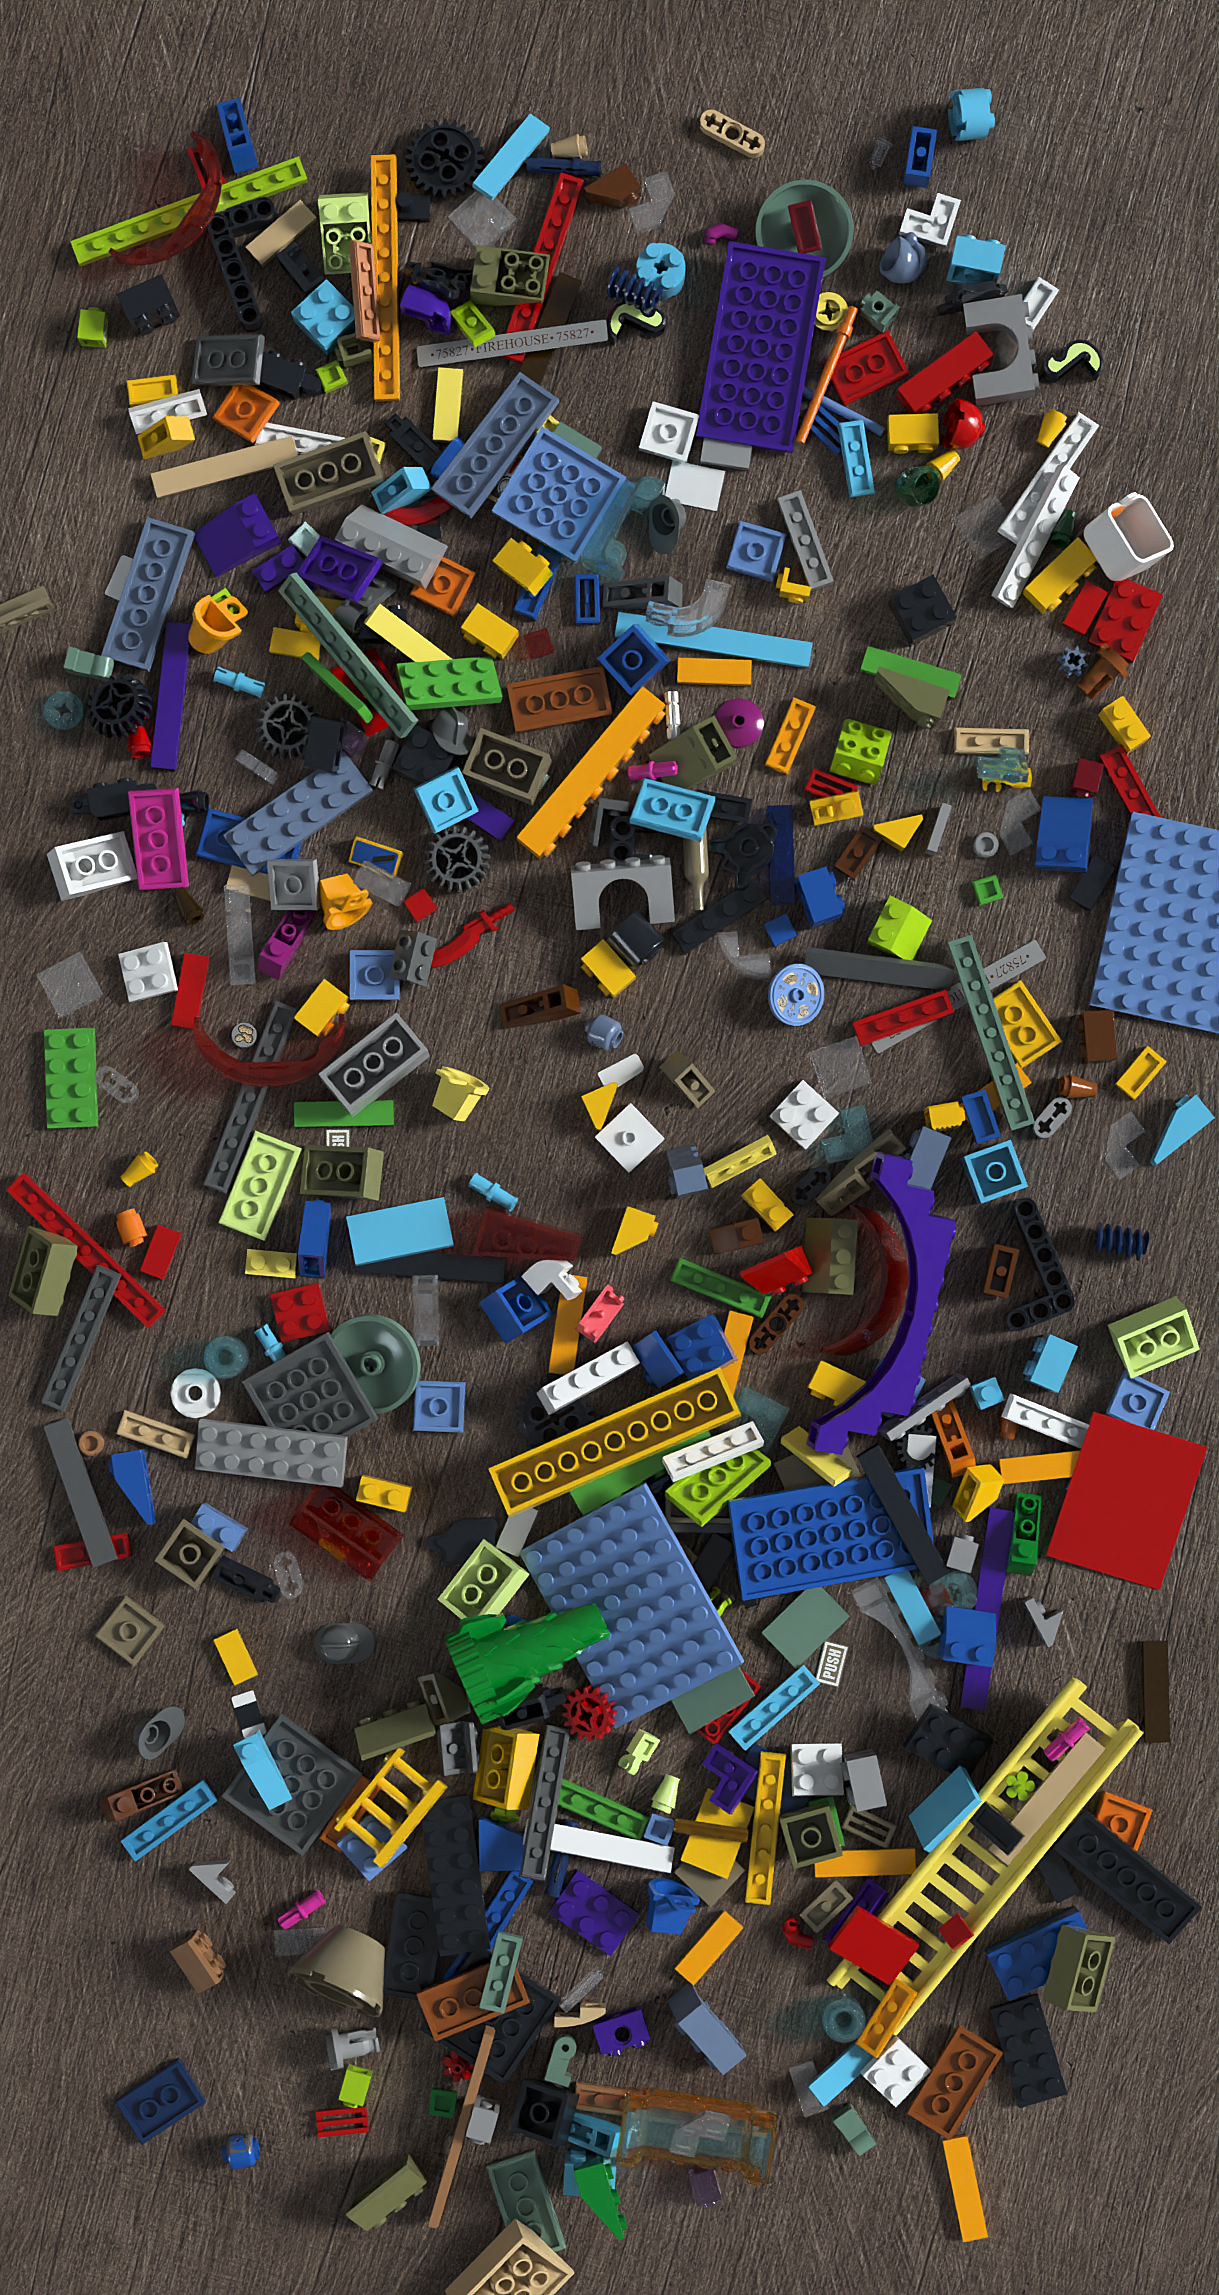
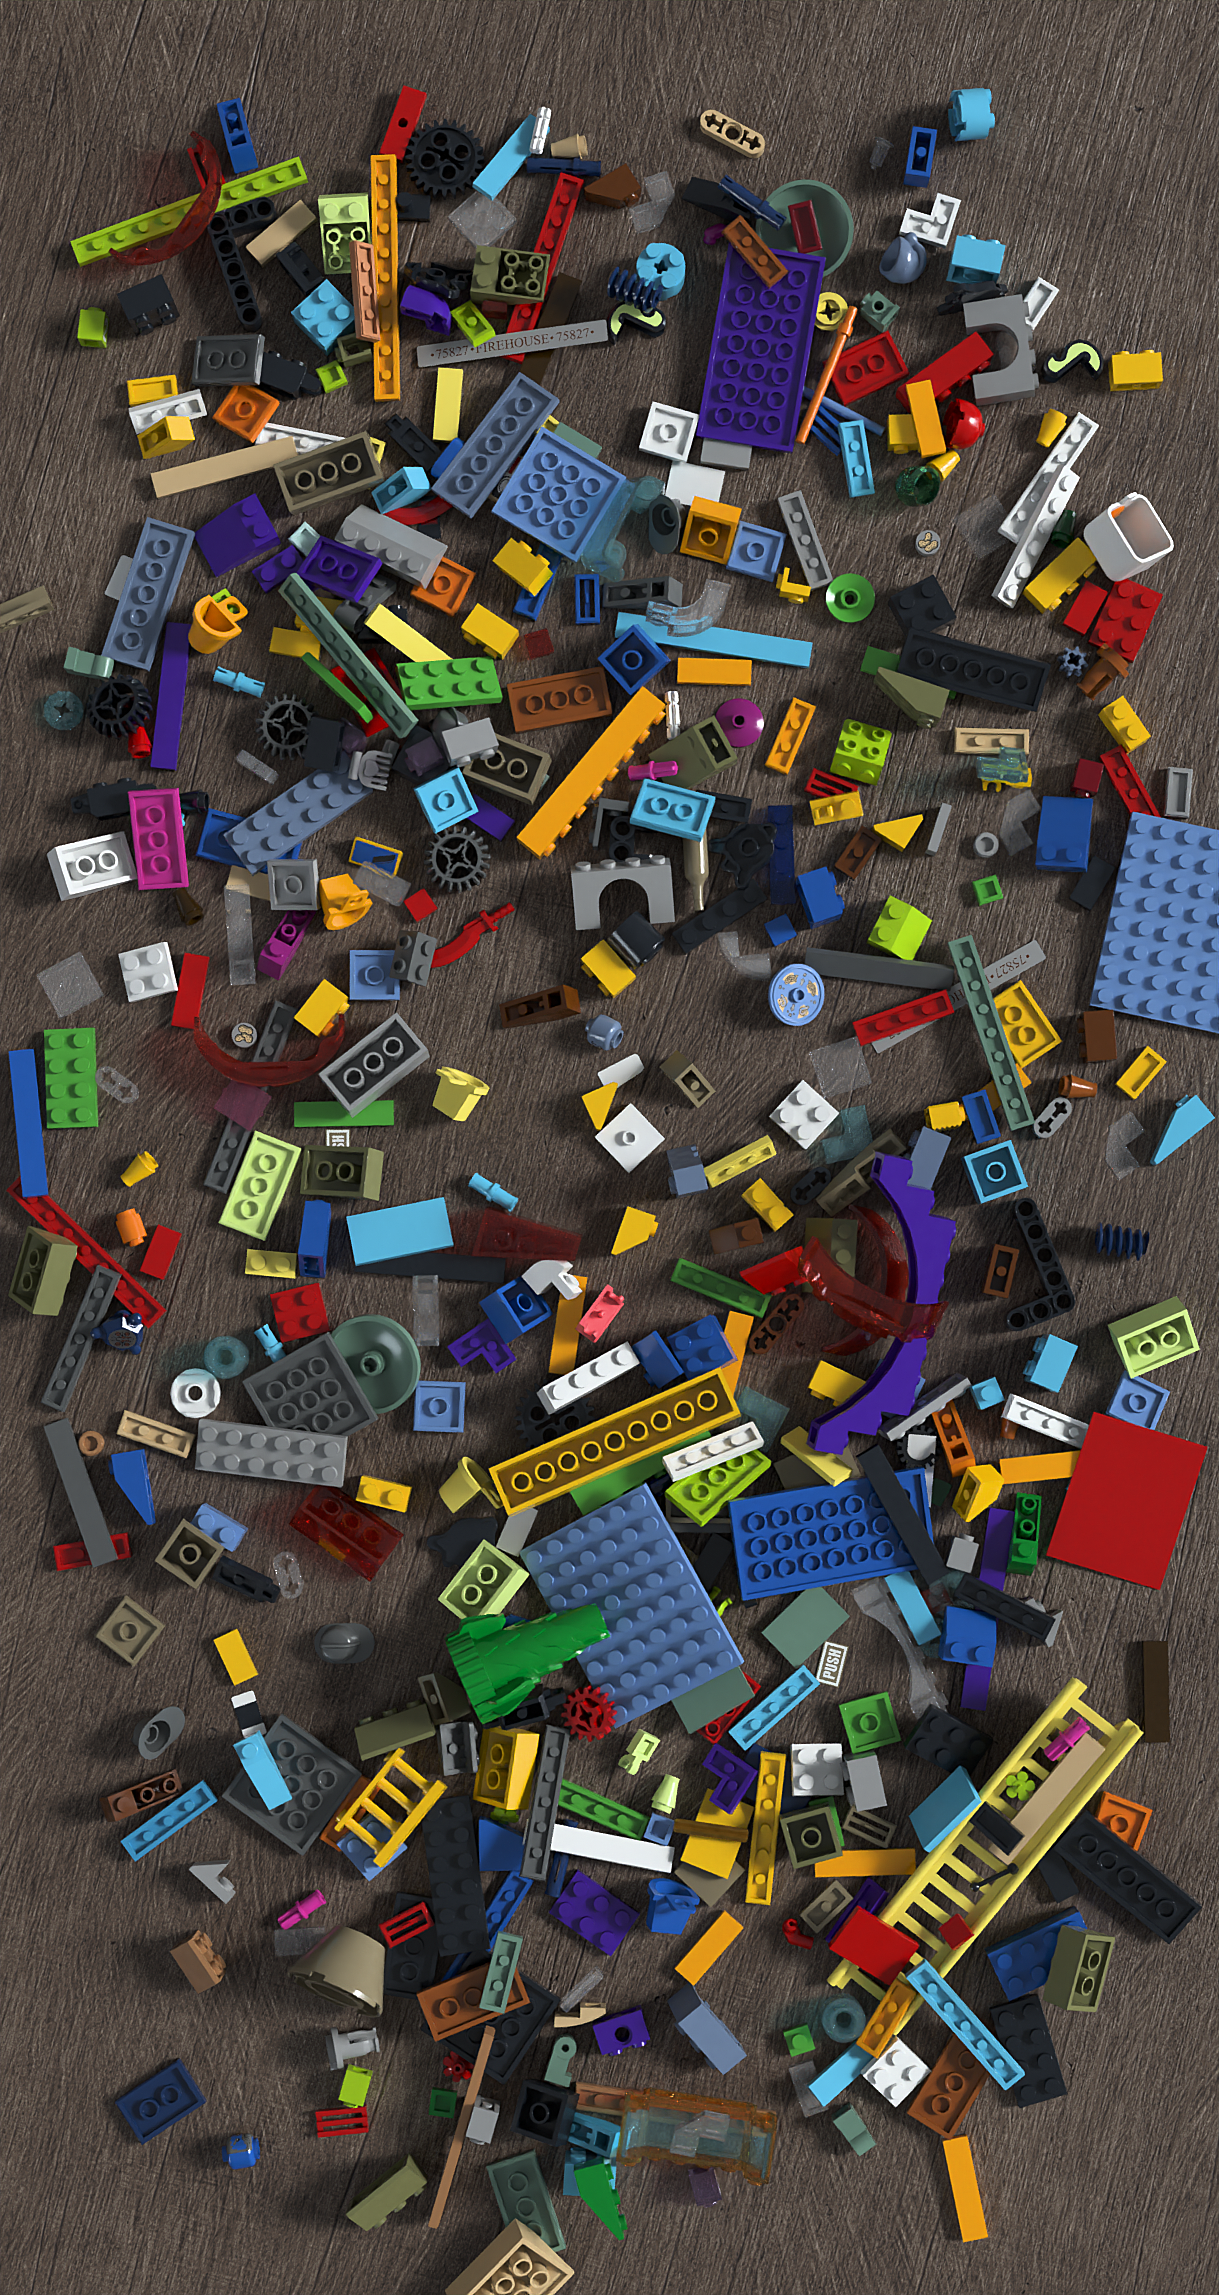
none -> blue tile [9,1049,48,1198]
none -> dark blue rock [90,1310,143,1355]
none -> clear pink piece [213,1074,272,1131]
none -> light grey piece [348,750,393,791]
none -> red tile [378,1901,435,1948]
none -> red tile [379,85,427,164]
none -> clear purple brick [404,736,444,776]
none -> light yellow container [439,1457,504,1513]
none -> light grey brick [440,717,499,767]
none -> dark purple plate [447,1318,516,1373]
none -> clear red tile [482,300,508,320]
none -> white axle [529,107,551,154]
none -> light orange slope [680,496,742,565]
none -> black slope [682,177,759,225]
none -> dark blue pin [718,174,787,231]
none -> dark orange tile [721,215,788,289]
none -> bright green plate [783,2023,815,2057]
none -> clear red windscreen [797,1236,949,1343]
none -> bright green dish [826,573,875,623]
none -> bright green plate [838,1691,901,1754]
none -> black plate [895,626,1051,712]
none -> medium azure plate [905,1958,1025,2091]
none -> light orange tile [906,380,946,458]
none -> tile [915,530,940,557]
none -> black tile [954,1572,1056,1642]
none -> black hinge [970,1863,1019,1892]
none -> yellow brick [1108,350,1163,391]
none -> light grey tile [1163,767,1193,819]

